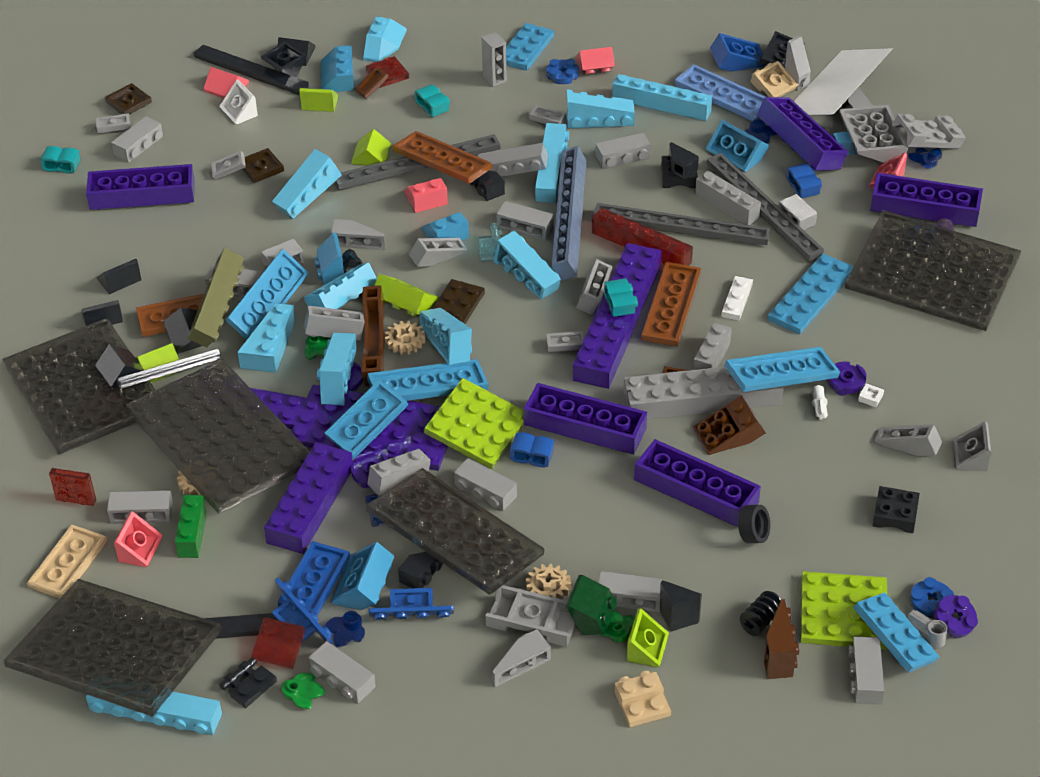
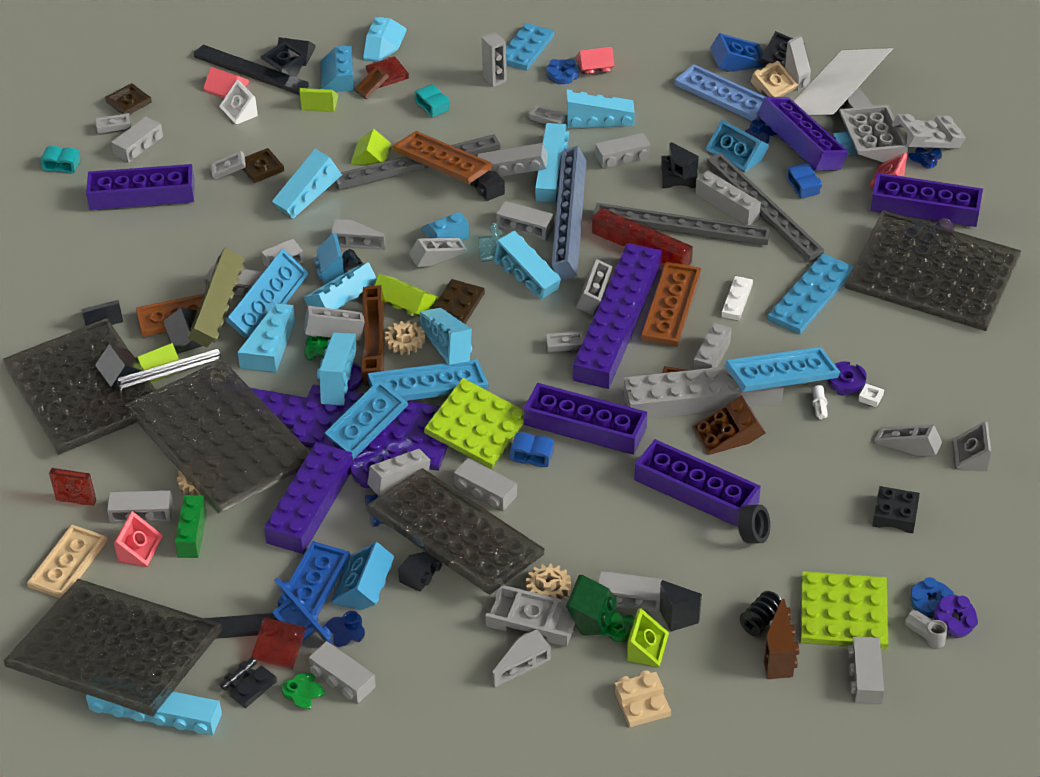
black slope [97,259,142,294] -> none
blue bracket [368,588,454,620] -> none
coral slope [404,178,448,213] -> none
teal brick [604,278,638,317] -> none
medium azure brick [612,74,712,121] -> none
brick [778,194,817,230] -> none
dark azure plate [854,593,940,673] -> none

